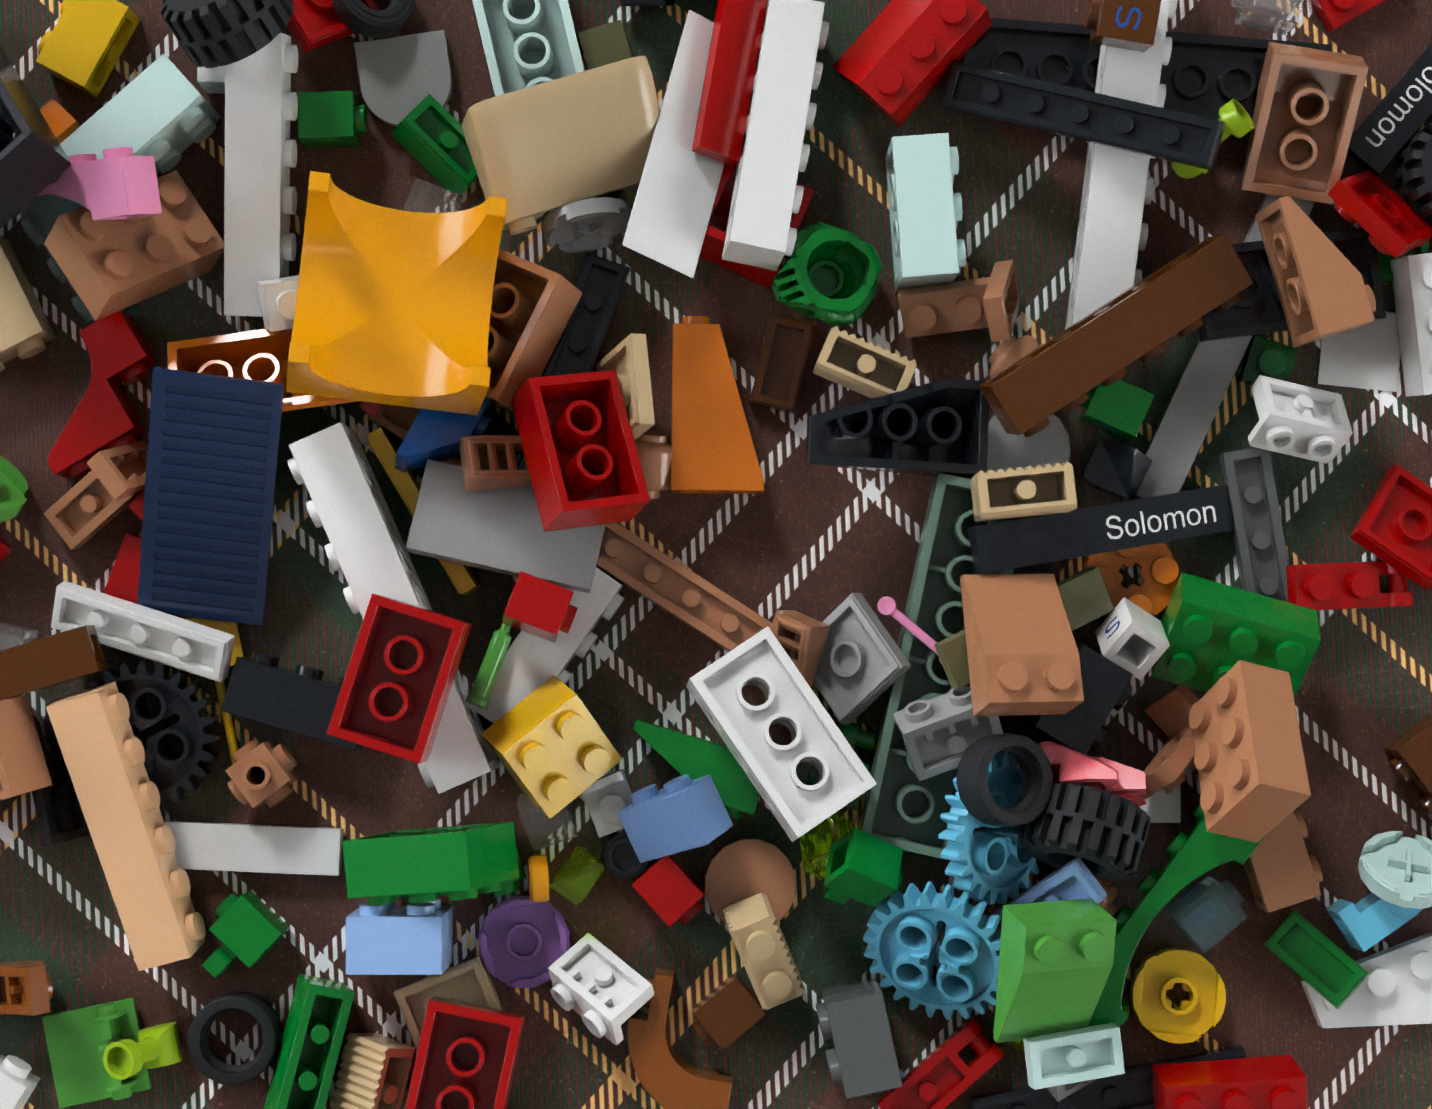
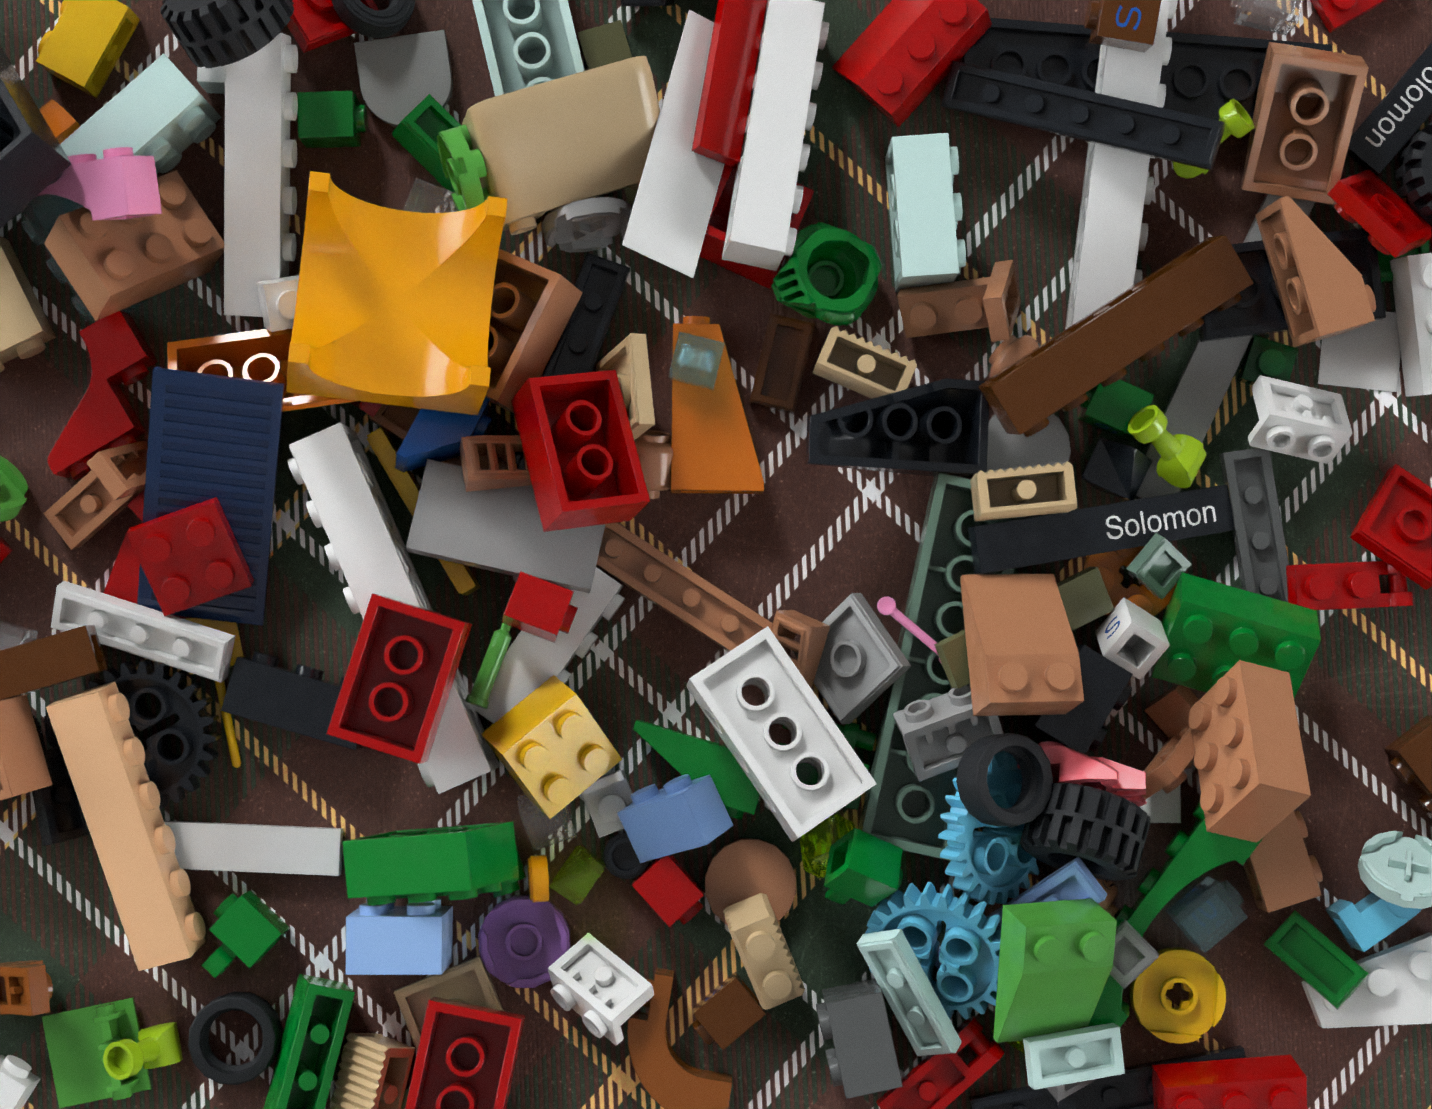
nougat brick [225,740,301,809] -> none
none -> red plate [126,497,254,616]
none -> bright green plate [437,125,490,211]
none -> clear light blue tile [668,332,725,390]
none -> light aqua tile [856,929,962,1056]
none -> light grey tile [1110,919,1159,989]
none -> sand green tile [1126,533,1192,600]
none -> lime leg [1128,405,1206,488]

